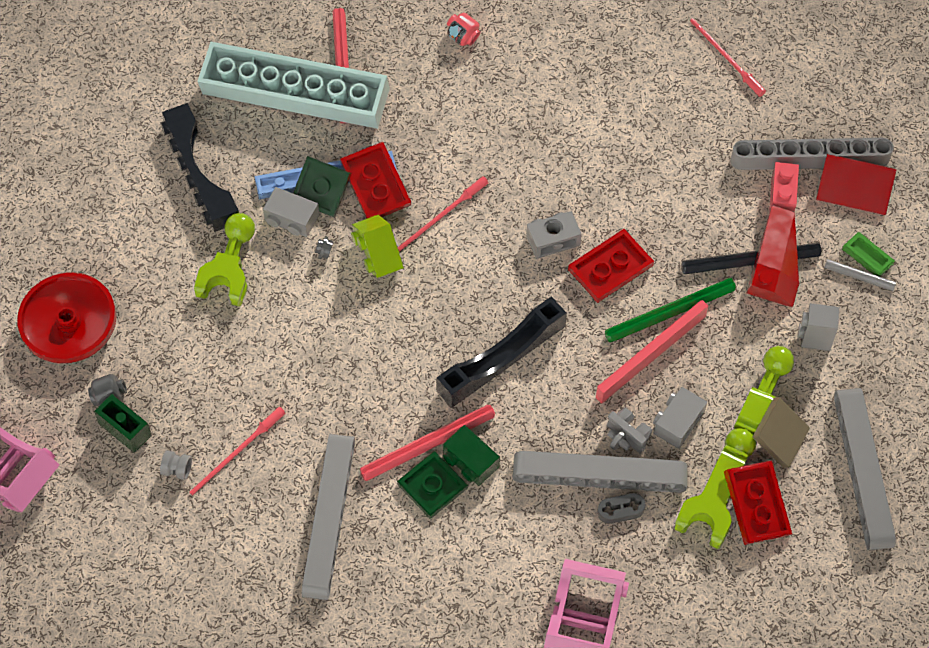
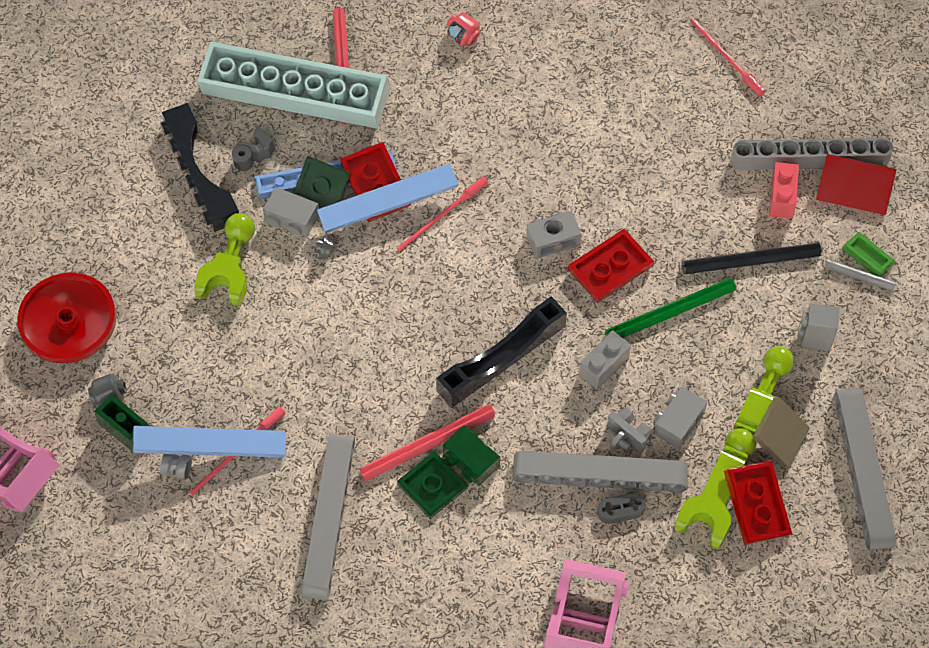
lime brick [351,215,404,278] -> none
coral tile [596,300,708,404] -> none
red wedge [746,205,799,307] -> none
none -> light blue tile [133,426,286,458]
none -> dark grey leg [232,126,275,171]
none -> light blue tile [317,163,458,234]
none -> light grey brick [579,330,631,390]

